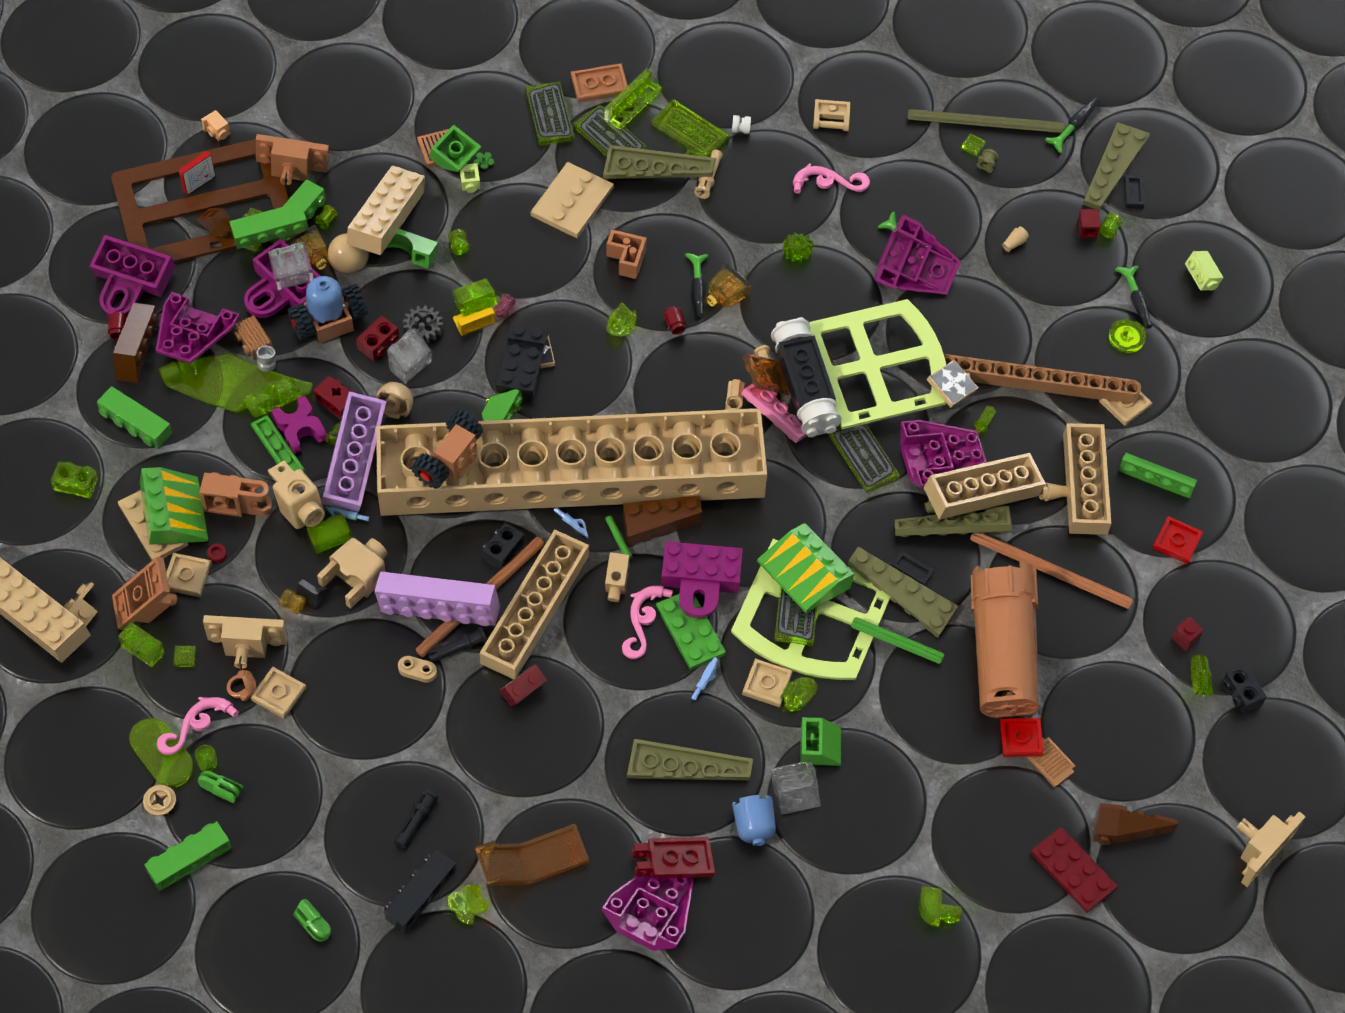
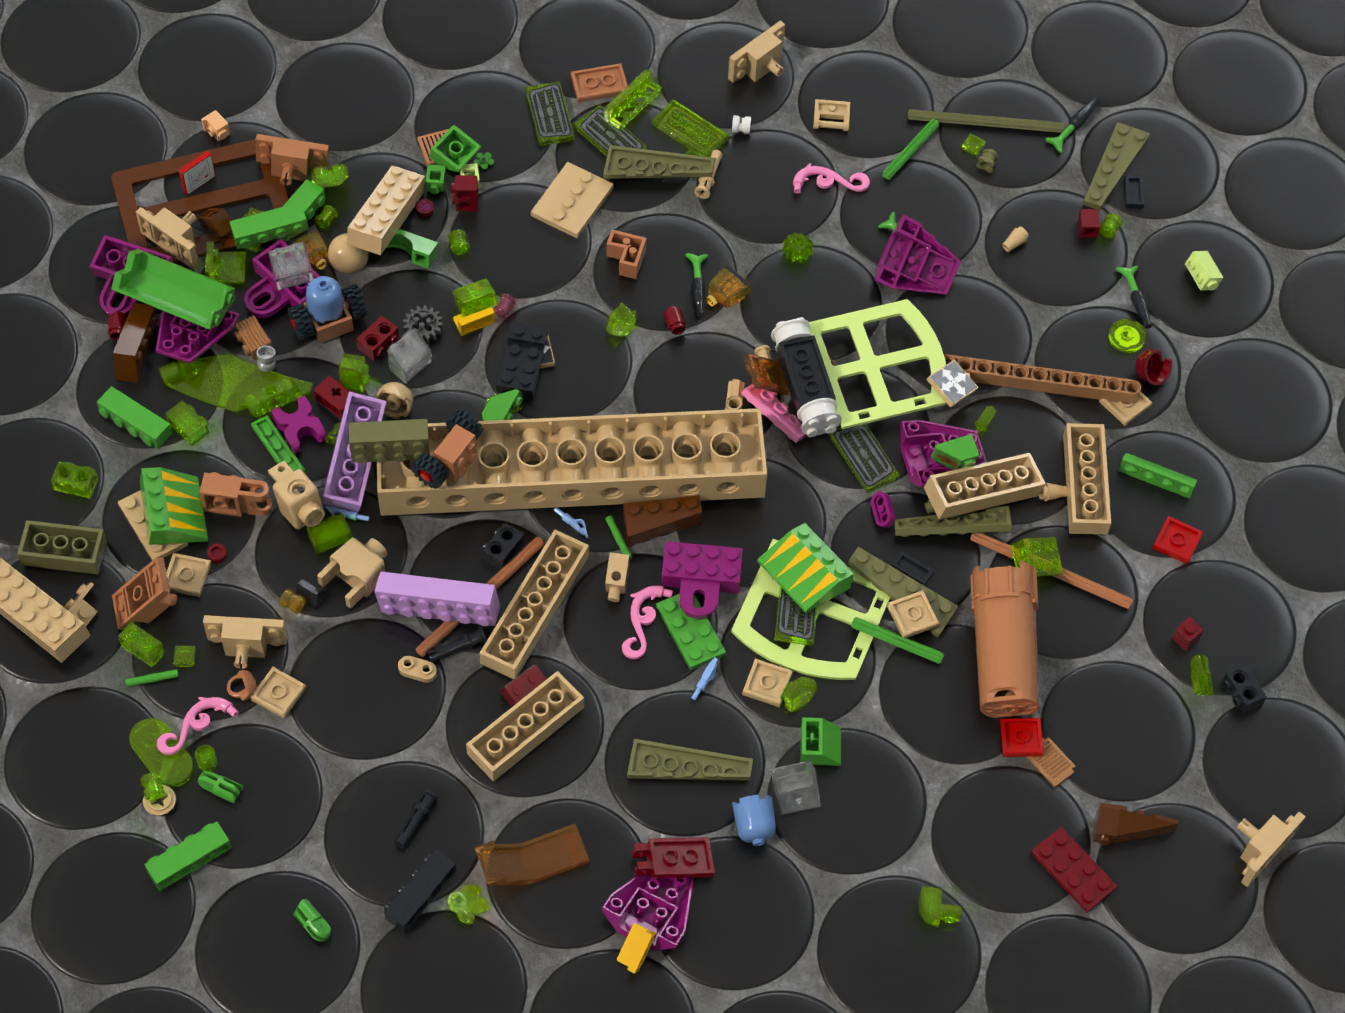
none -> olive brick [17,520,107,574]
none -> bright green panel [111,249,235,329]
none -> bright green piece [125,669,179,687]
none -> tan brick [136,207,199,271]
none -> clear neon green wheel [140,772,165,801]
none -> clear neon green brick [165,401,209,447]
none -> clear neon green bracket [205,242,246,284]
none -> clear neon green slope [311,164,349,188]
none -> clear neon green brick [339,353,370,392]
none -> olive brick [349,419,430,464]
none -> dark red tile [416,199,434,217]
none -> bright green brick [425,164,447,194]
none -> dark red brick [452,175,479,212]
none -> tan brick [466,671,584,782]
none -> yellow panel [617,923,657,974]
none -> tan brick [728,20,785,83]
none -> magenta plate [871,491,895,528]
none -> bright green axle [882,119,939,180]
none -> tan tile [887,590,939,639]
none -> bright green slope [931,434,979,470]
none -> clear neon green bracket [1011,537,1063,577]
none -> dark red helmet [1135,348,1173,386]

